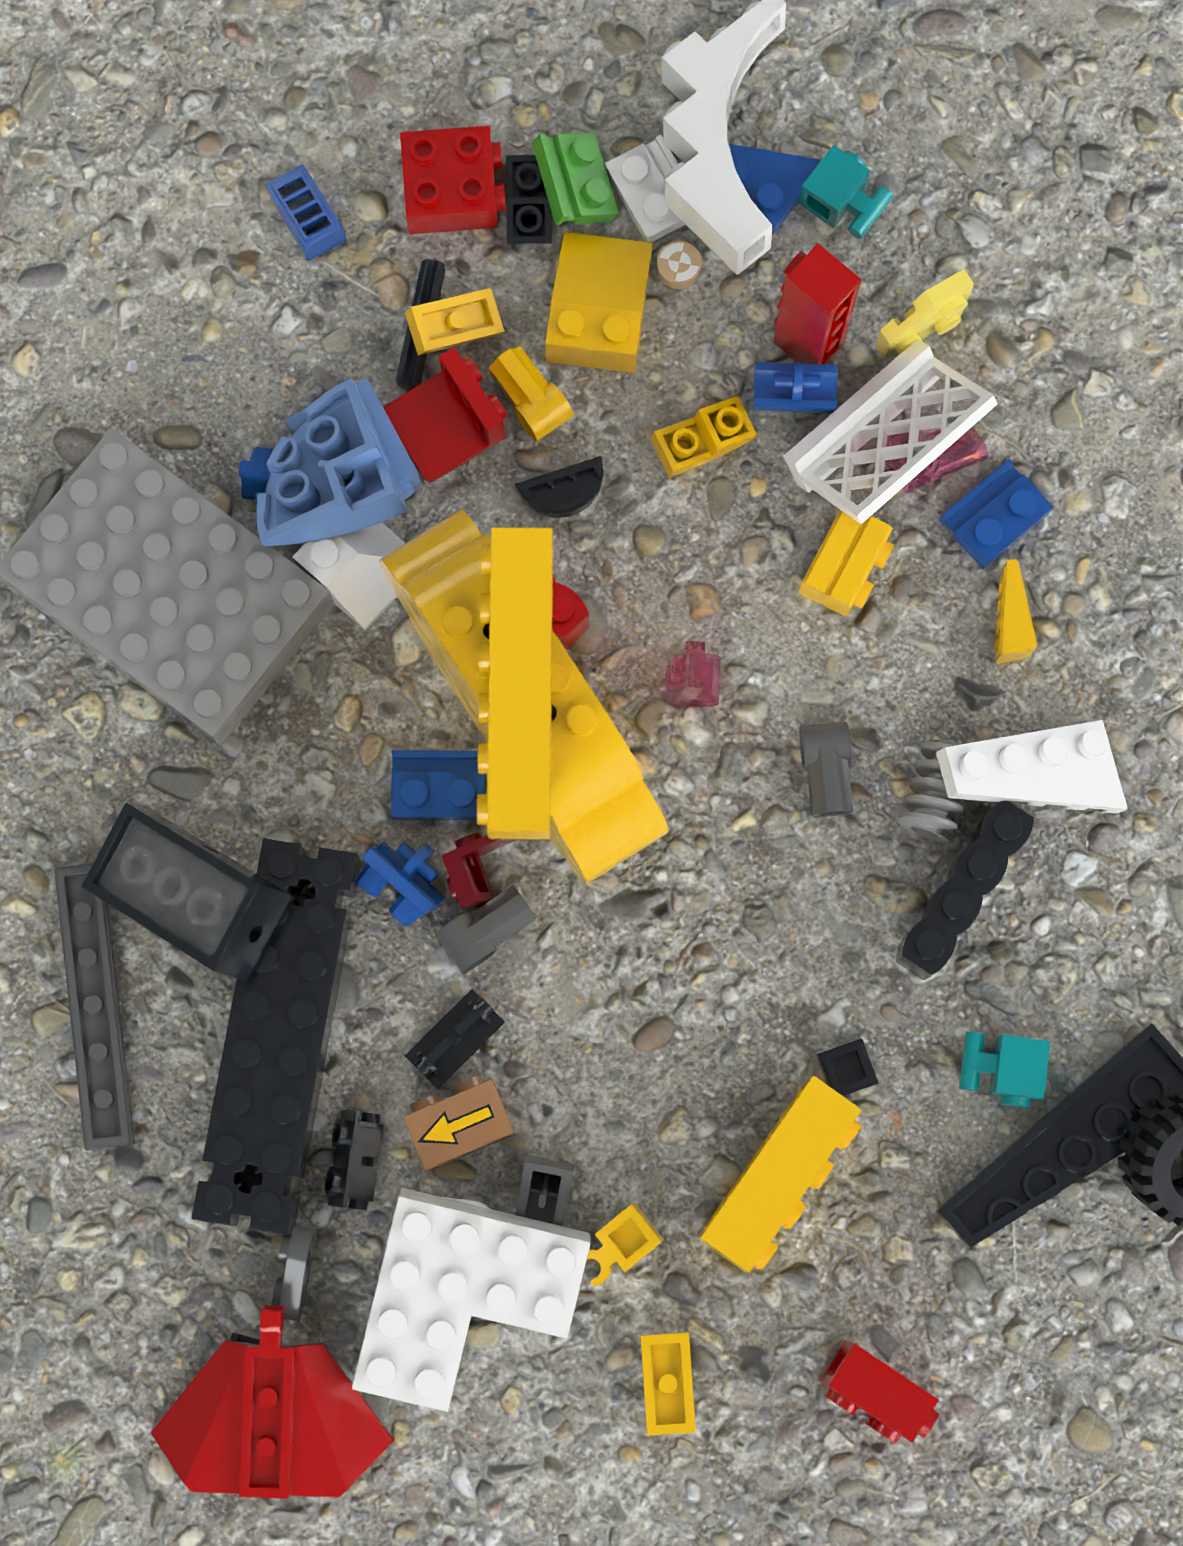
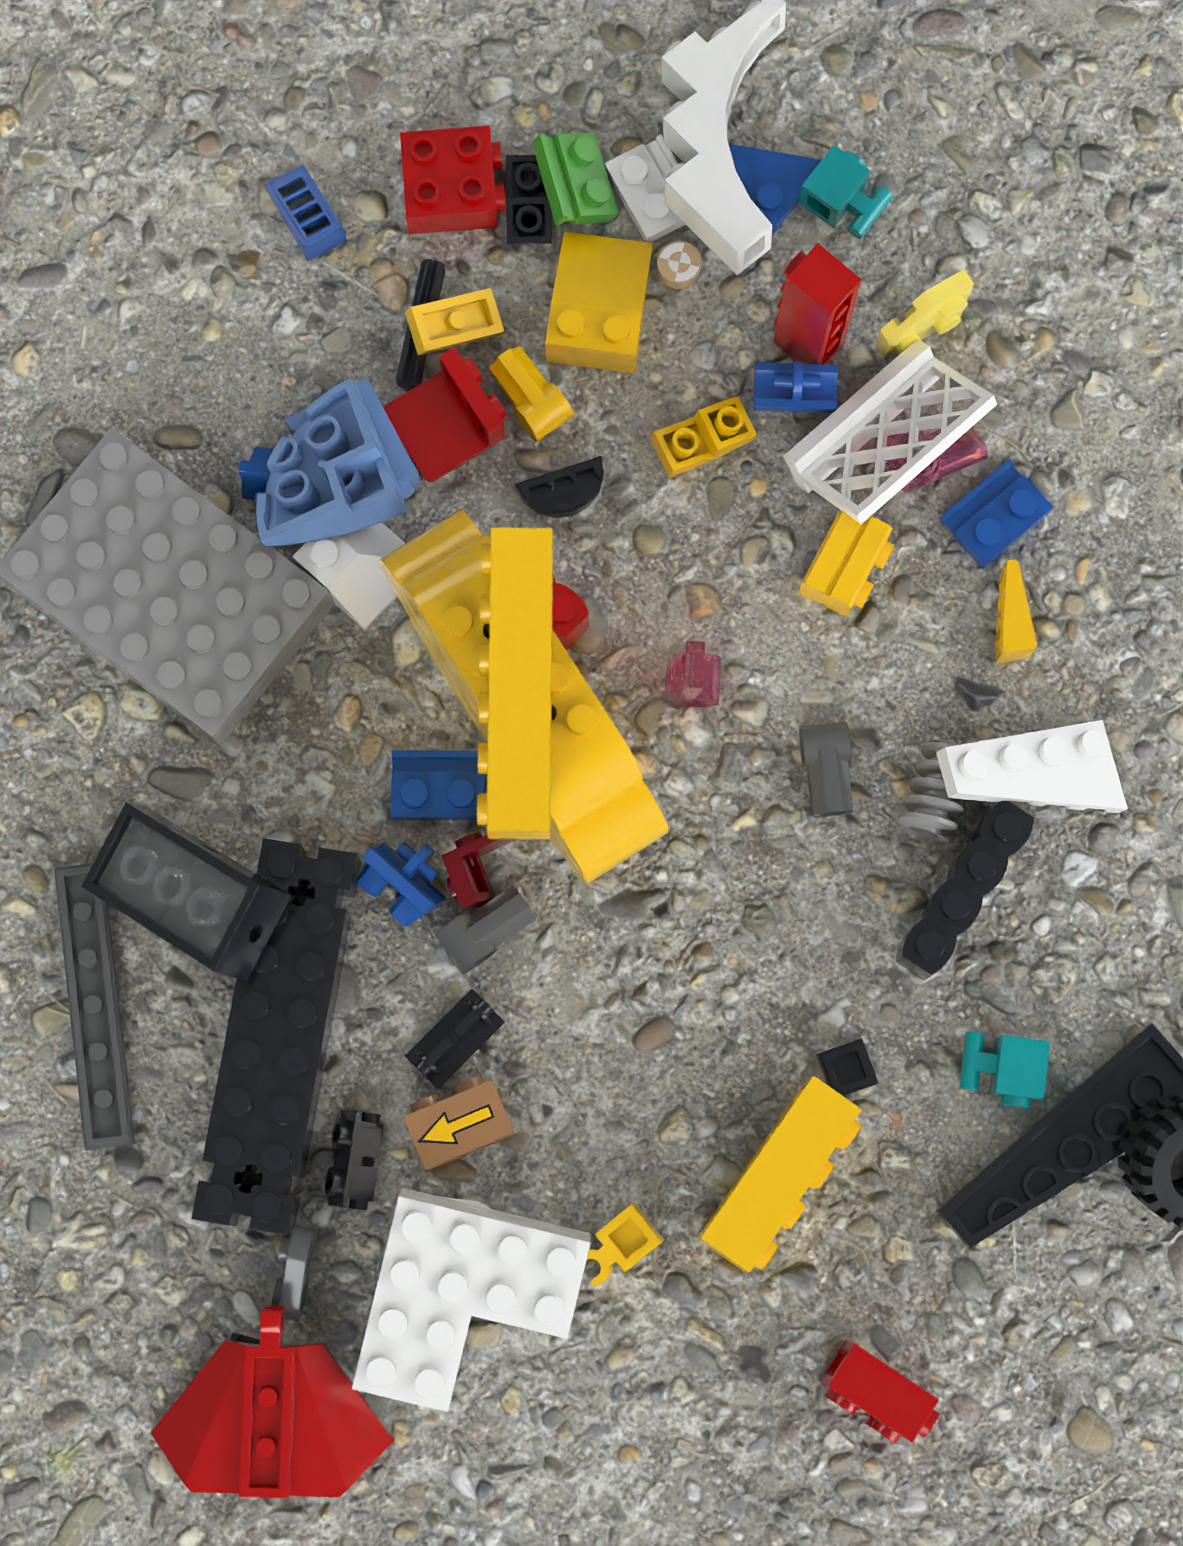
dark grey slope [515,1155,574,1226] -> none
yellow plate [640,1332,696,1436] -> none

